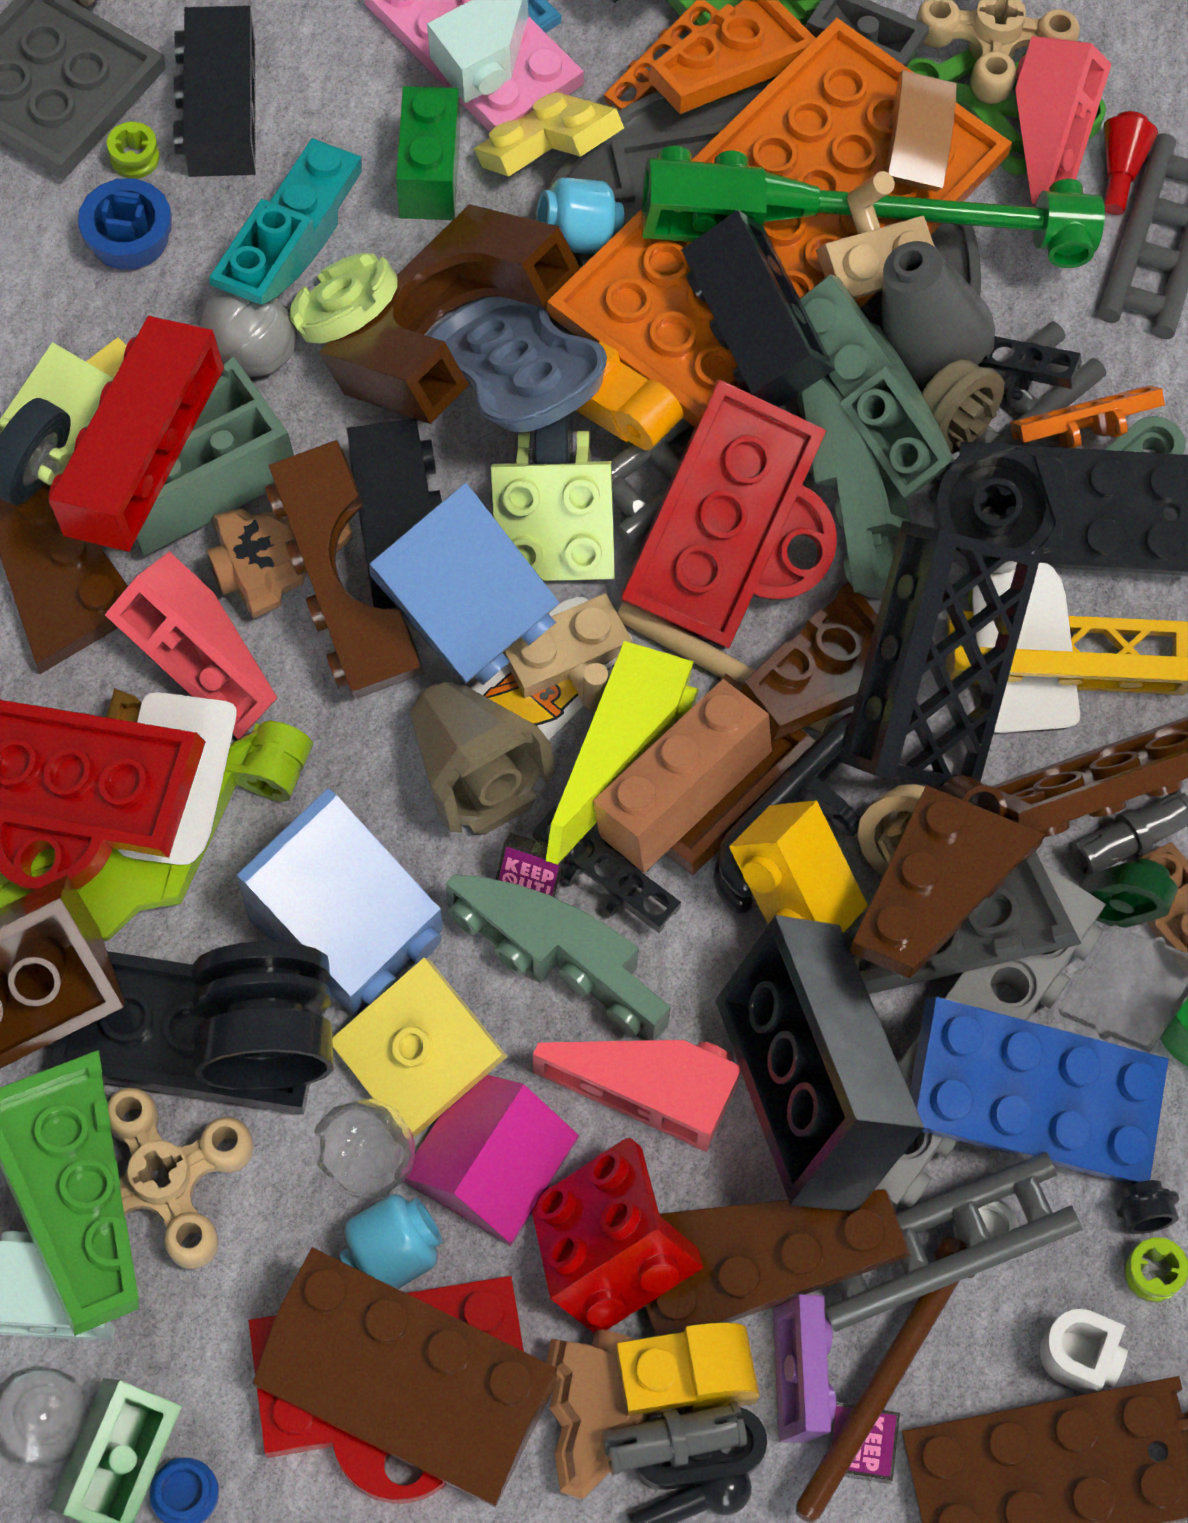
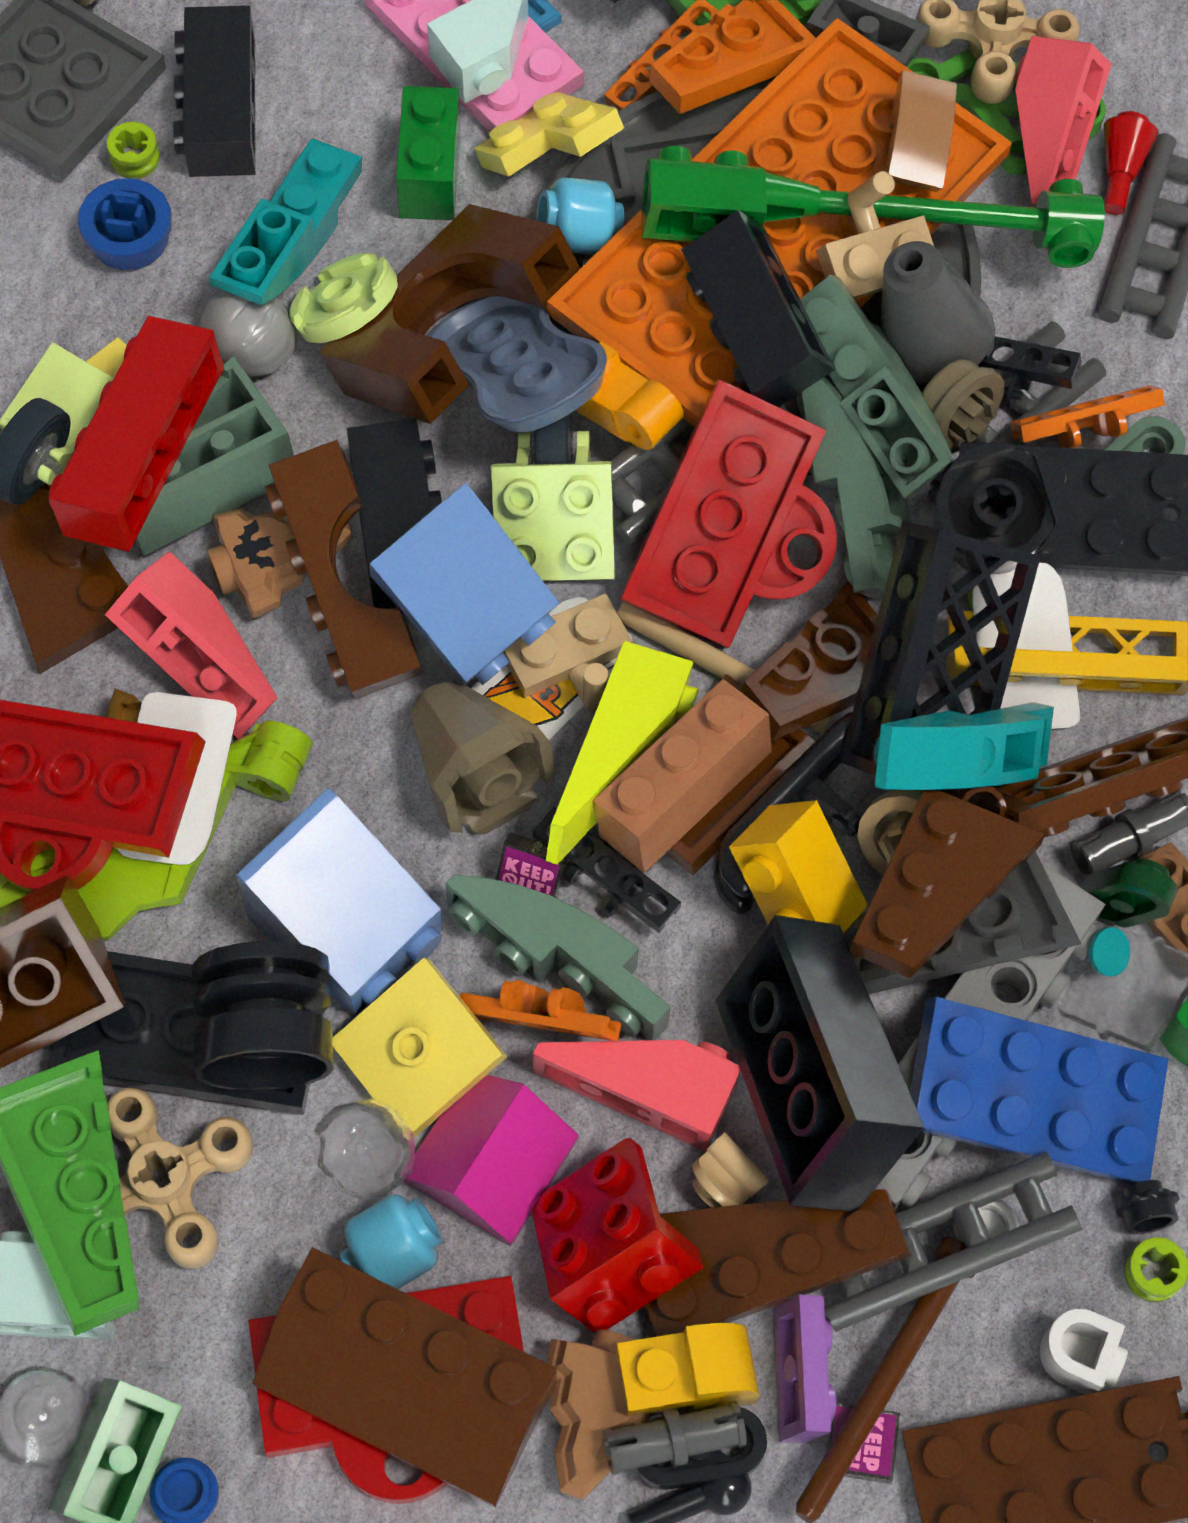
none -> orange piece [460,979,622,1042]
none -> tan plate [692,1132,770,1208]
none -> teal slope [874,702,1054,790]
none -> teal piece [1089,927,1130,977]

